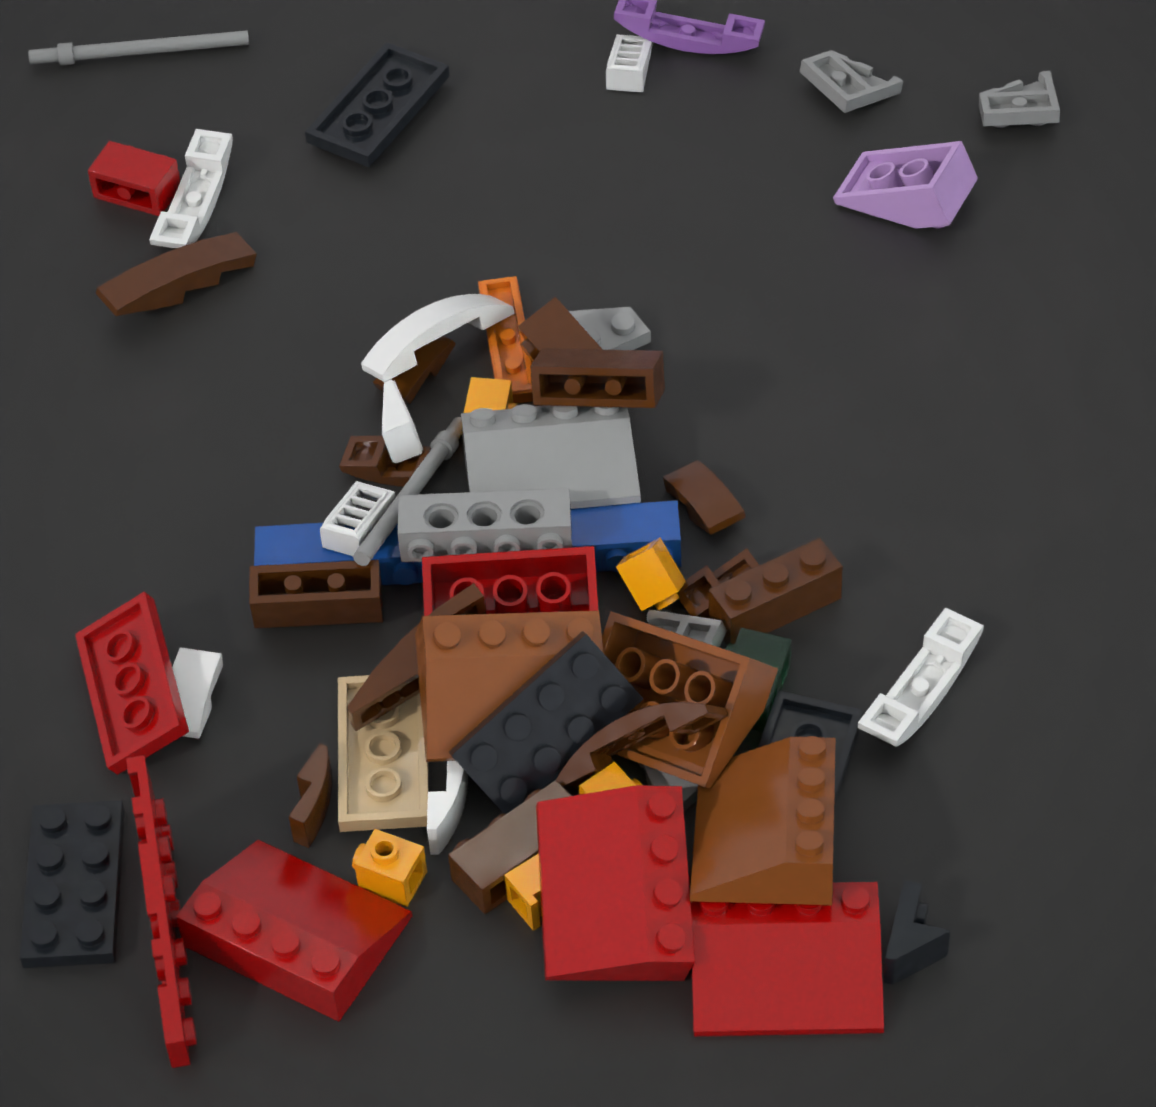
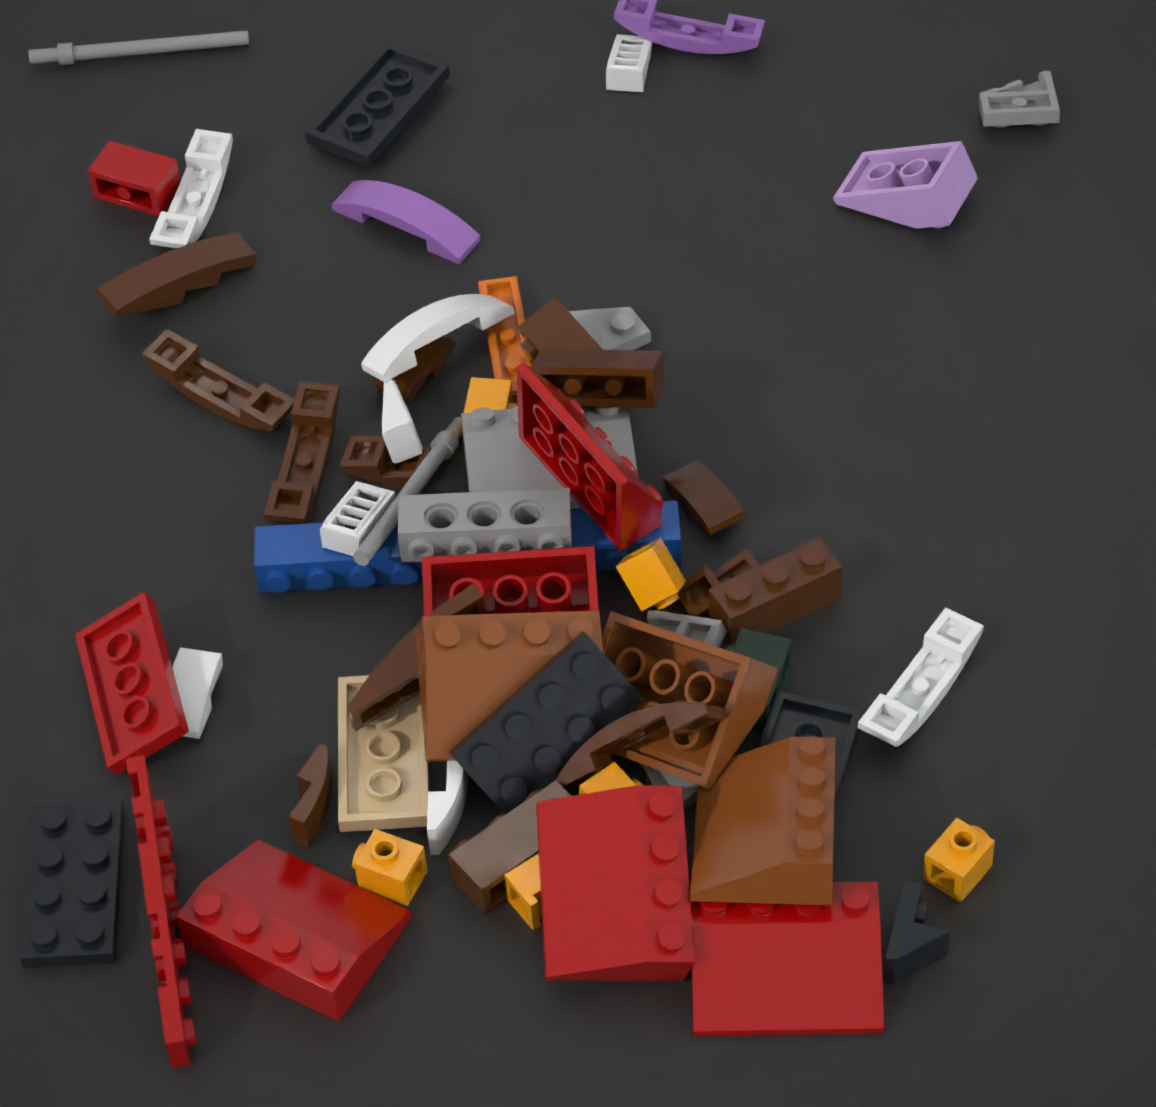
reddish brown brick [249,560,383,628] -> none
light grey wing [800,50,903,113] -> none
none -> reddish brown slope [142,329,294,431]
none -> reddish brown slope [264,381,340,524]
none -> medium lavender slope [331,180,481,265]
none -> red slope [517,362,663,552]
none -> light orange brick [923,817,995,903]

